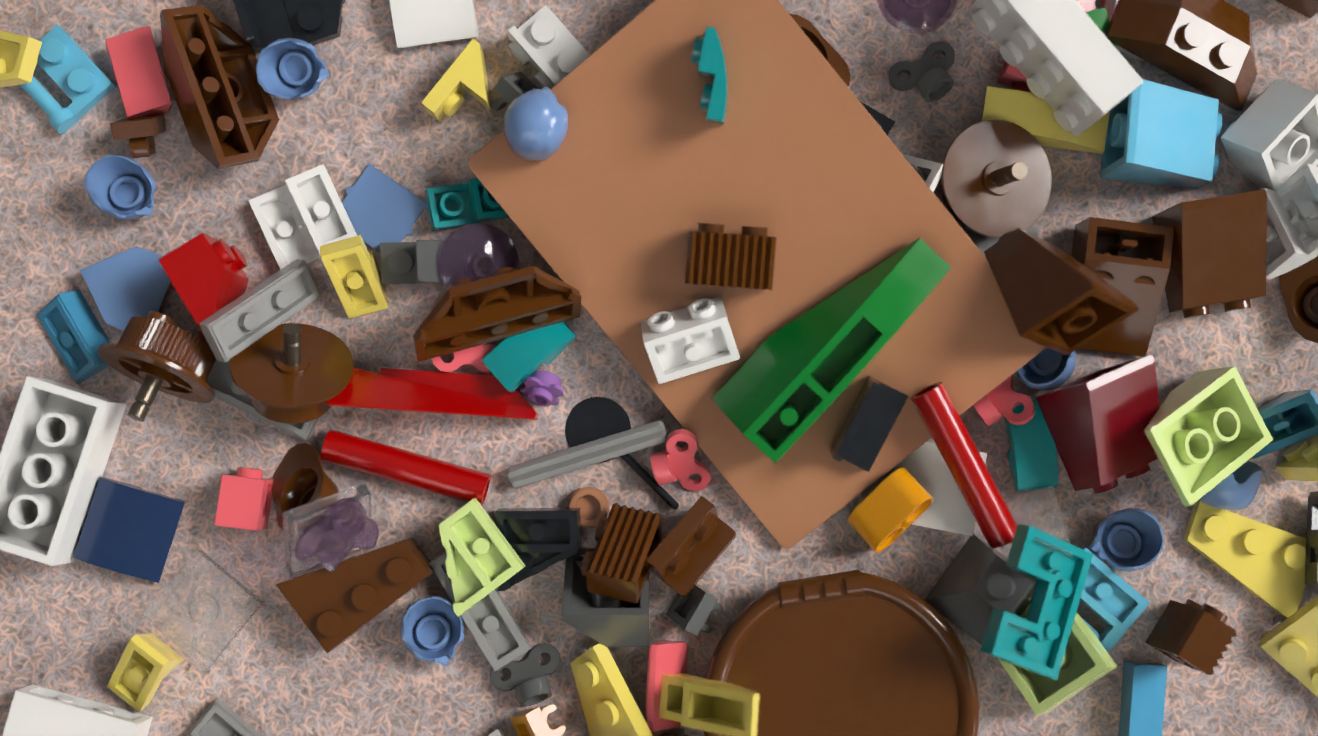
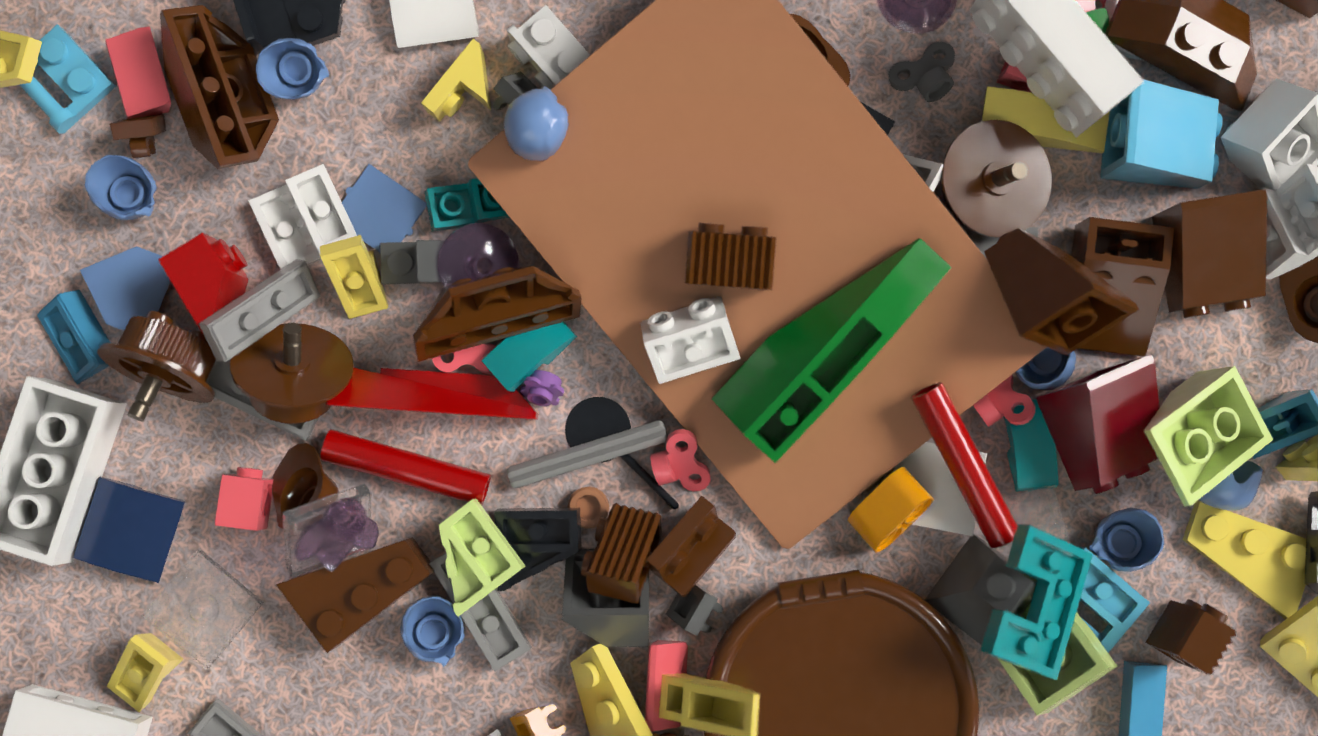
dark grey piece [490,643,561,707] -> none
teal slope [691,26,728,124] -> none
black panel [830,375,908,472] -> none

